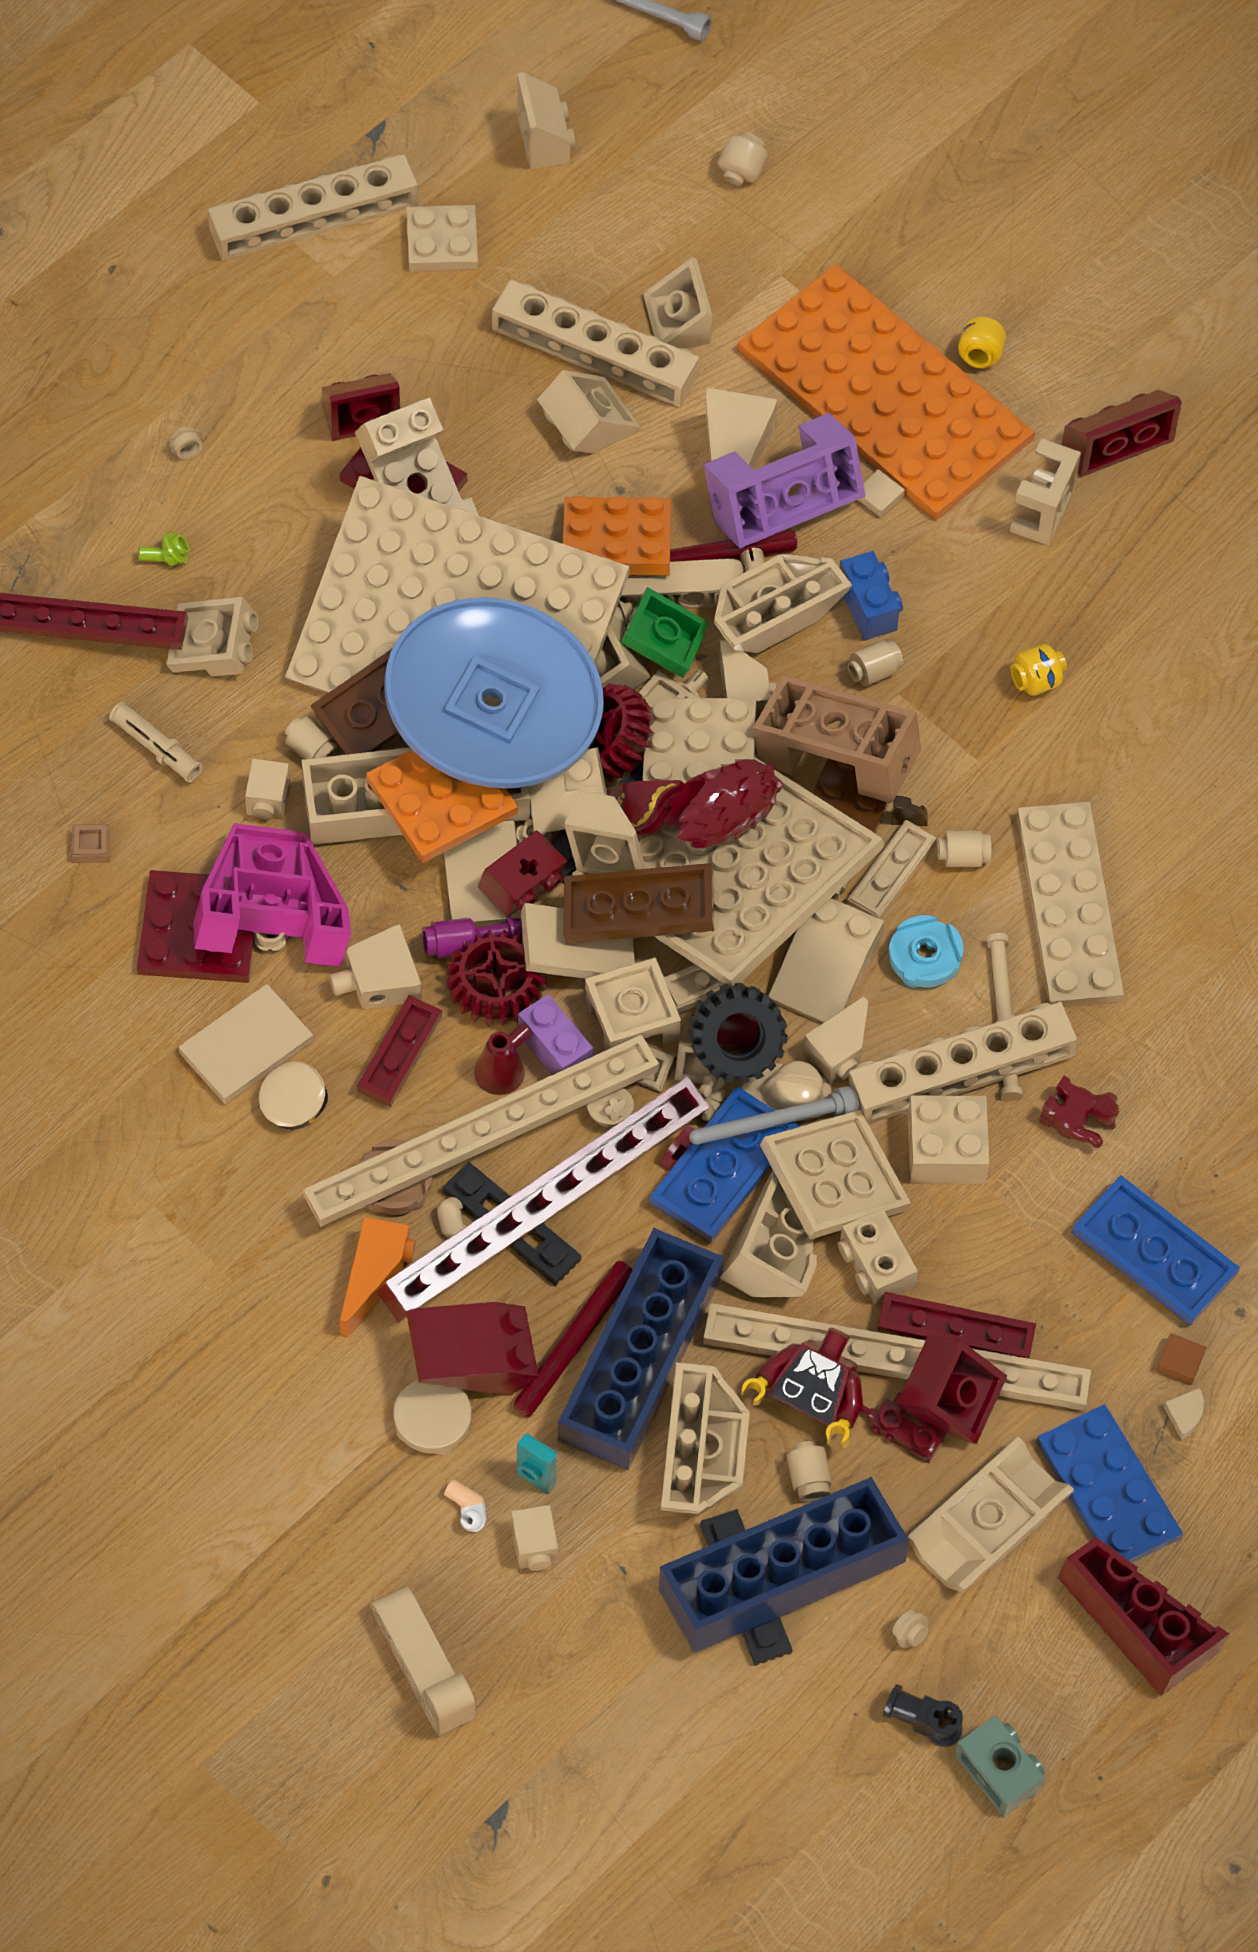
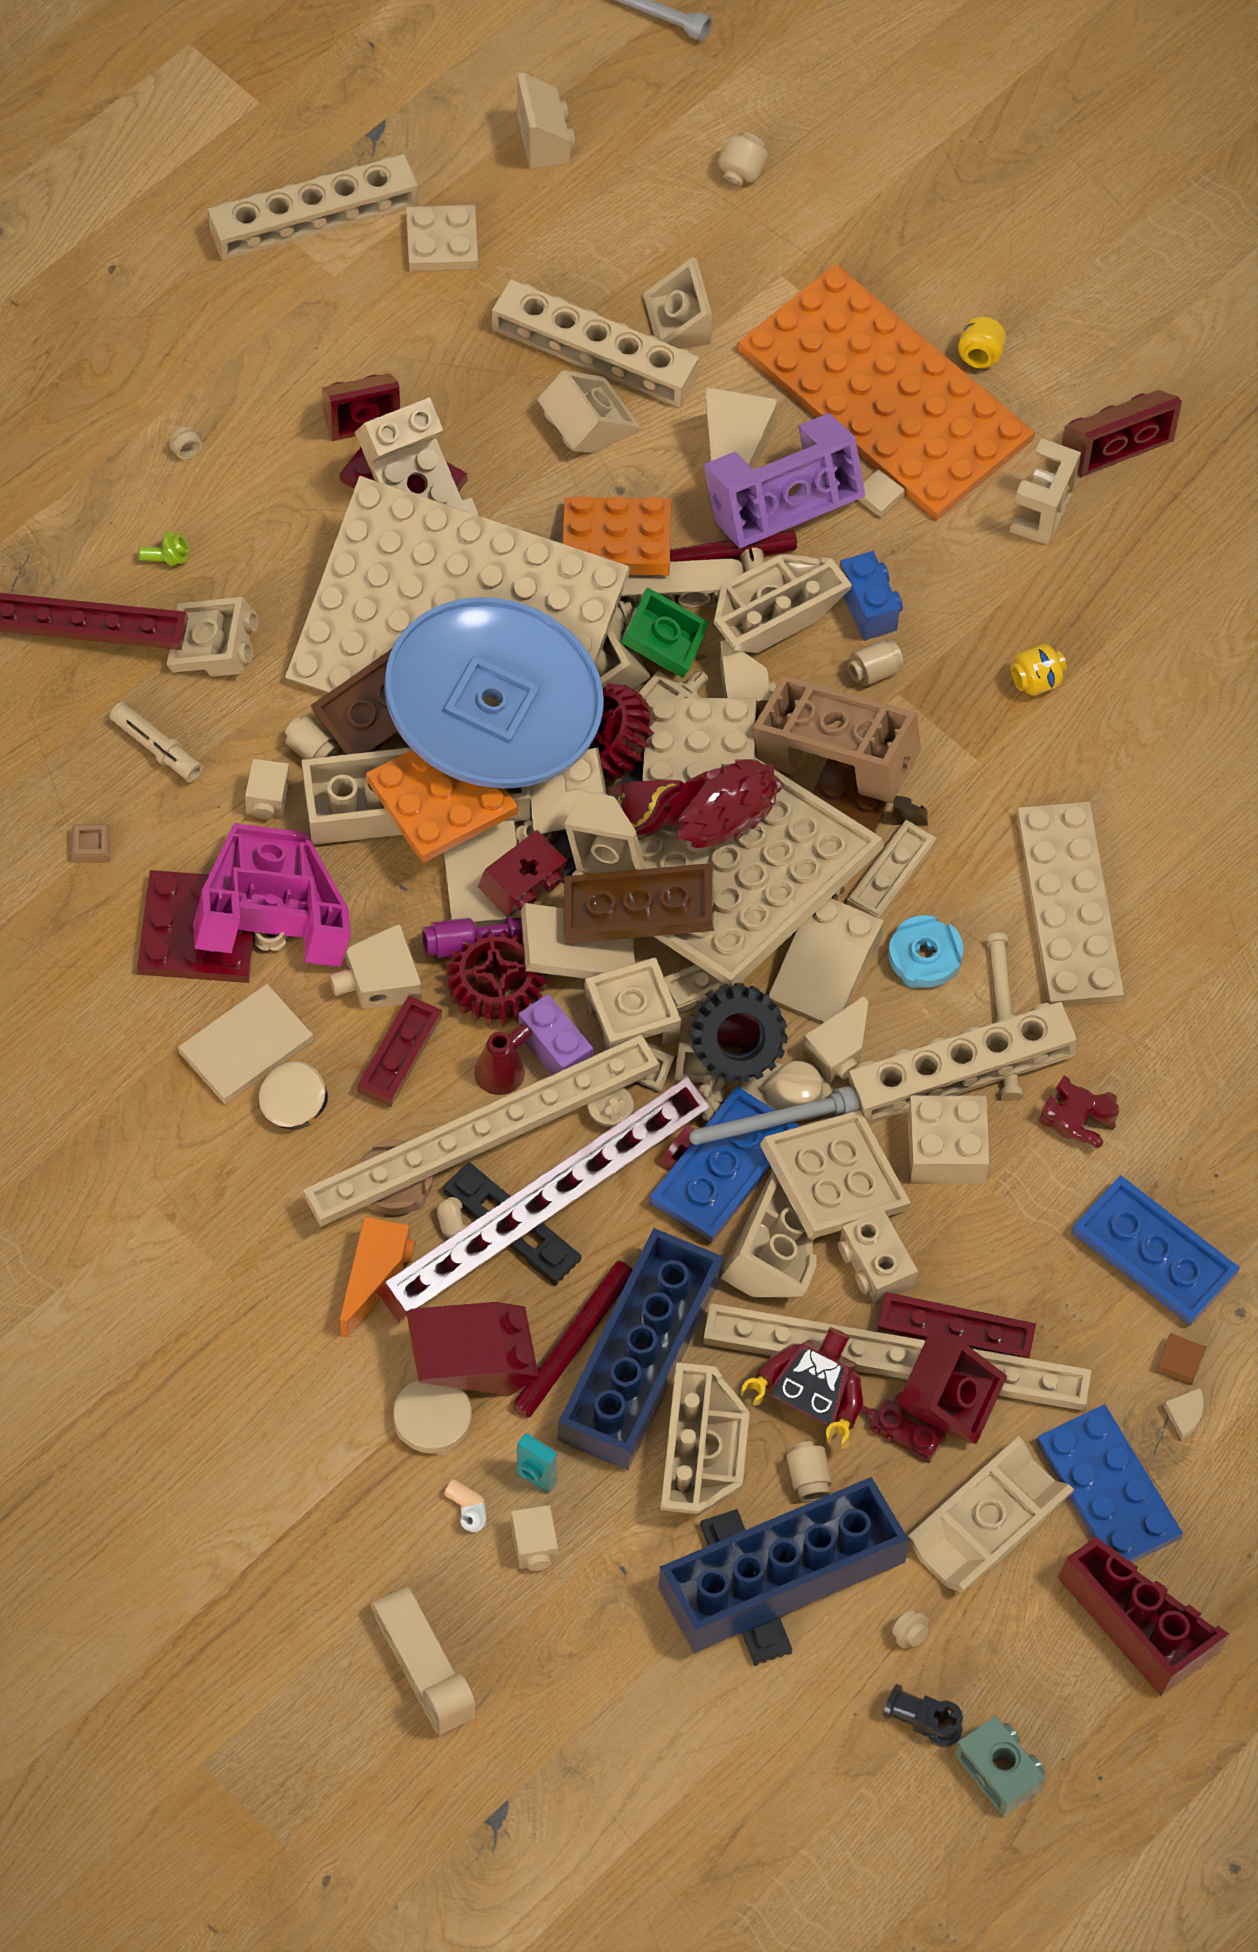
tan brick [937,830,991,867] -> none

